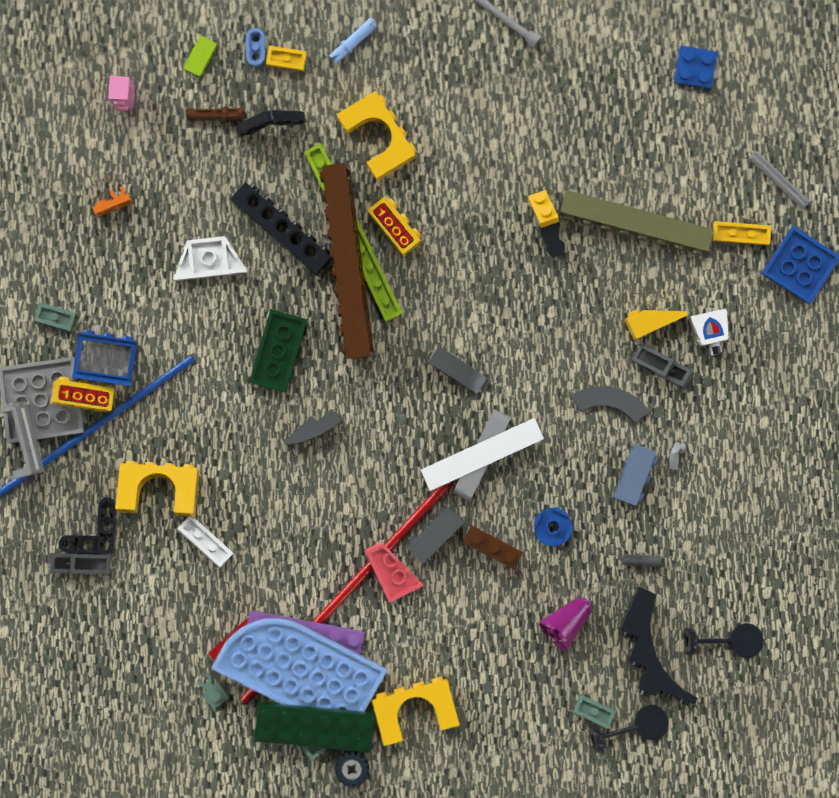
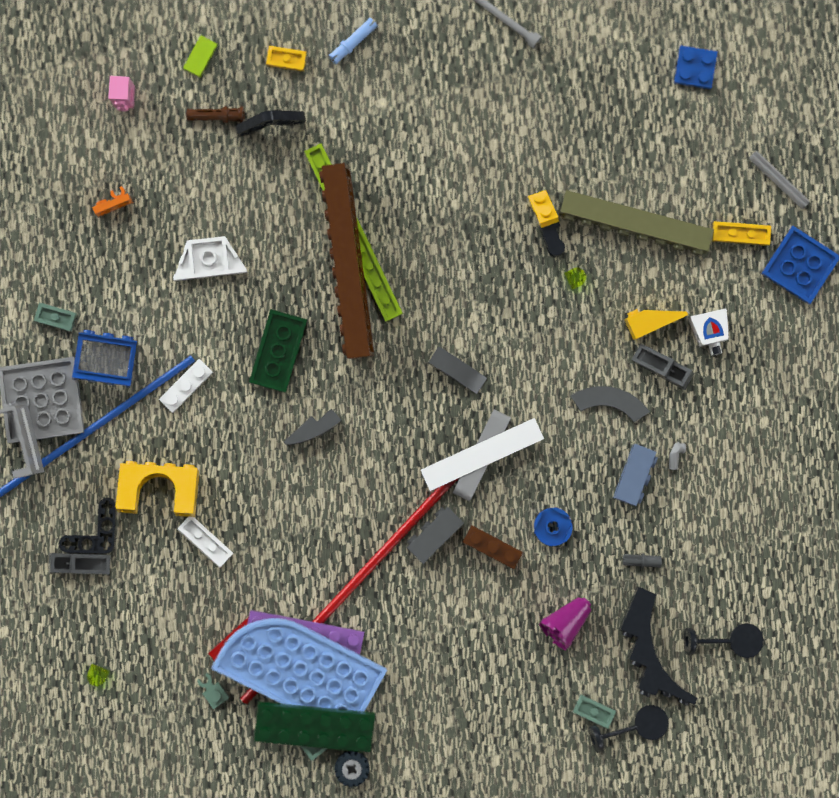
yellow brick [50,377,114,413] -> none
black brick [230,182,331,276] -> none
medium blue plate [246,28,266,67] -> none
yellow arch [337,91,417,181] -> none
coral wing [364,542,424,603] -> none
brick [367,196,421,257] -> none
yellow arch [372,676,459,746] -> none
none -> clear neon green tile [87,663,110,686]
none -> white plate [159,359,213,413]
none -> clear neon green tile [564,268,586,290]

